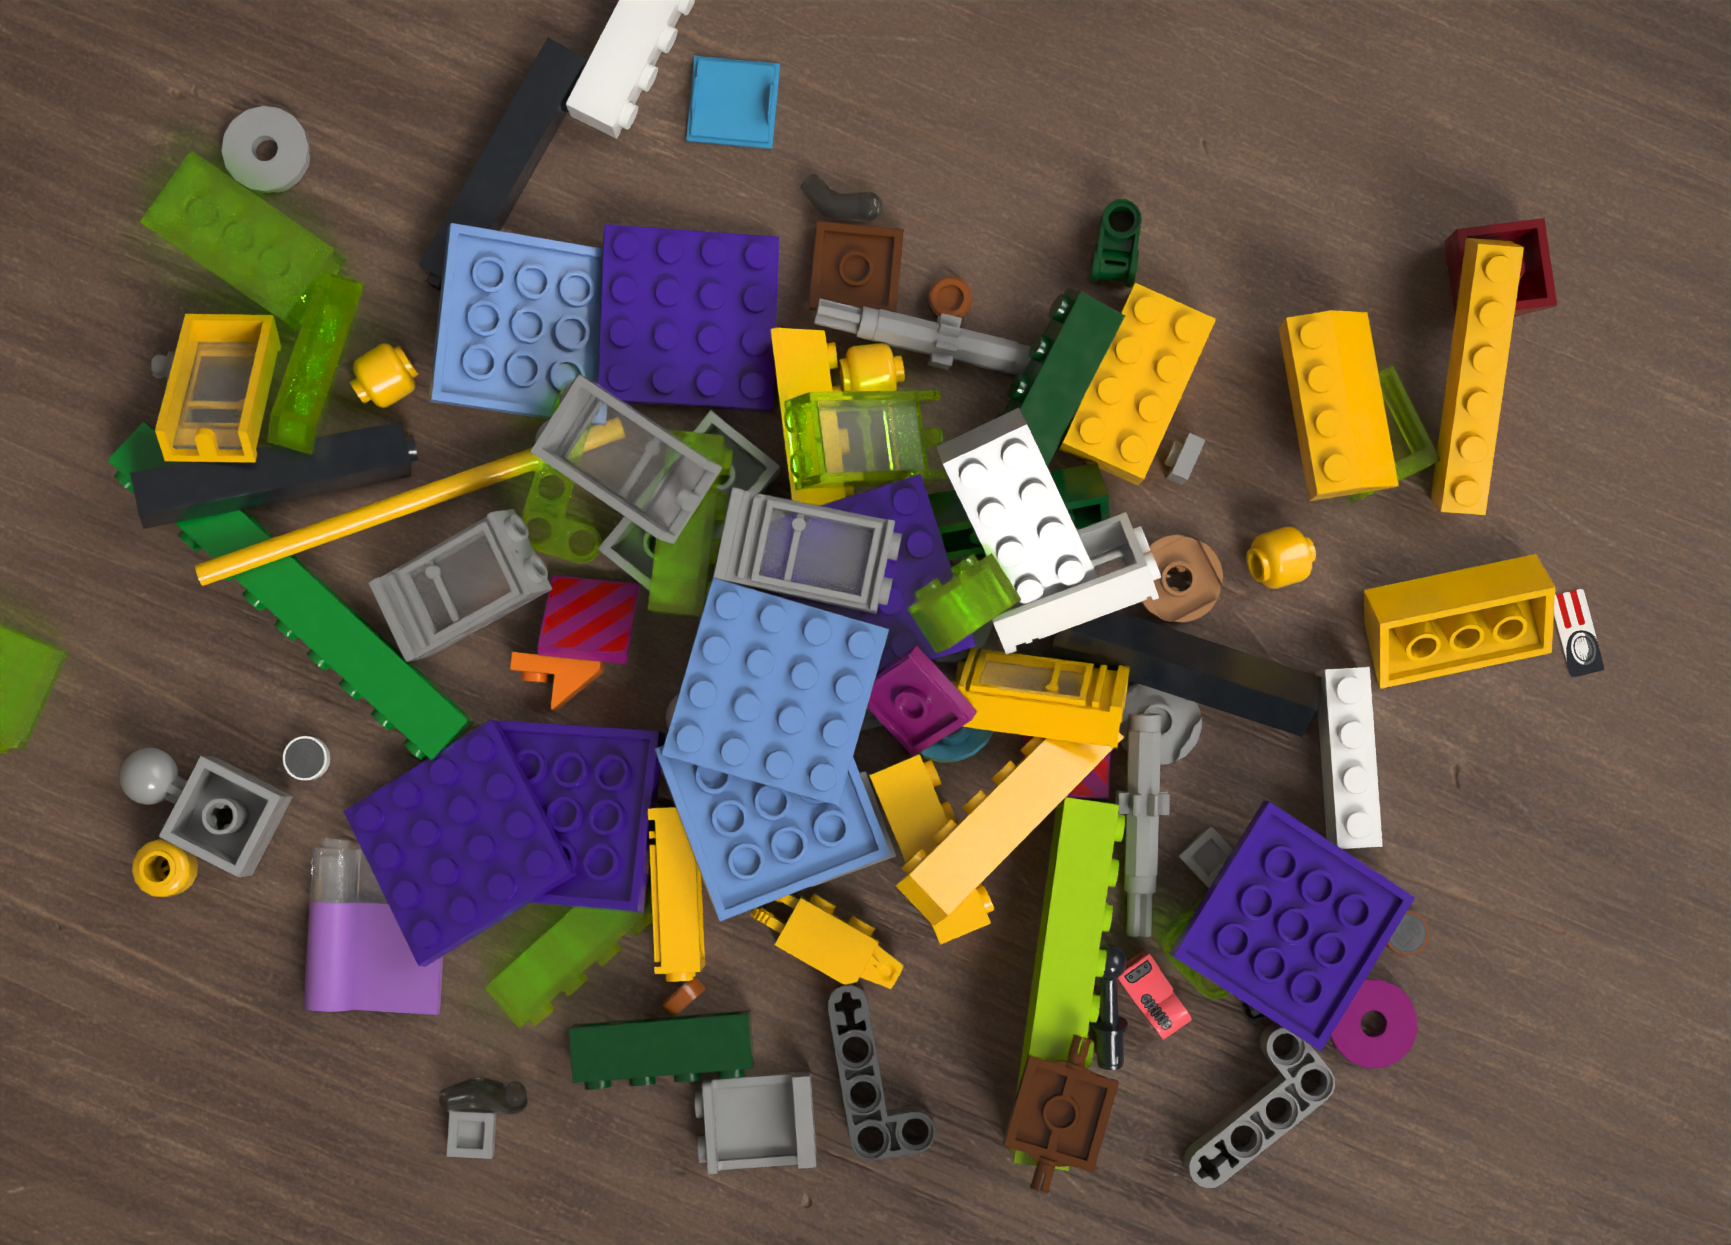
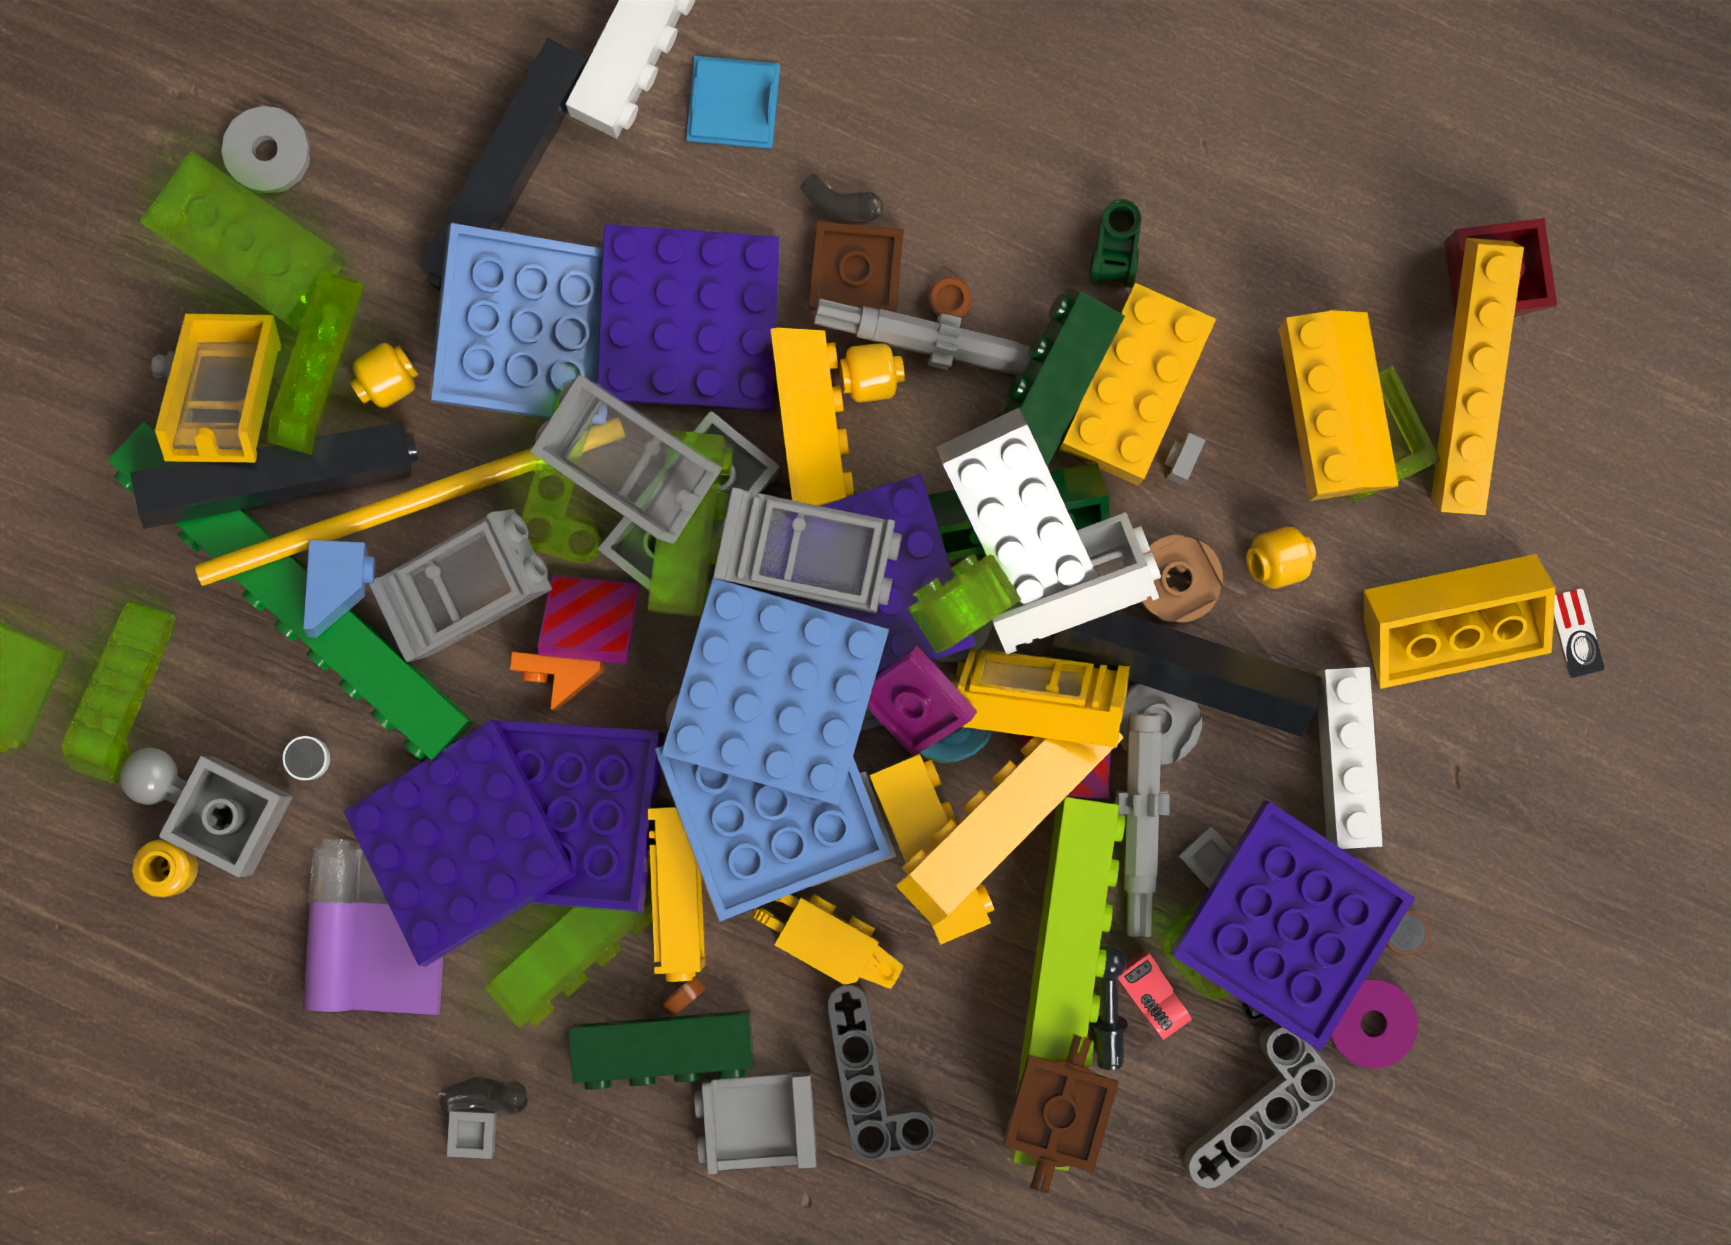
door [784,390,949,490] -> none
none -> clear neon green beam [62,600,176,785]
none -> medium blue slope [303,540,375,638]

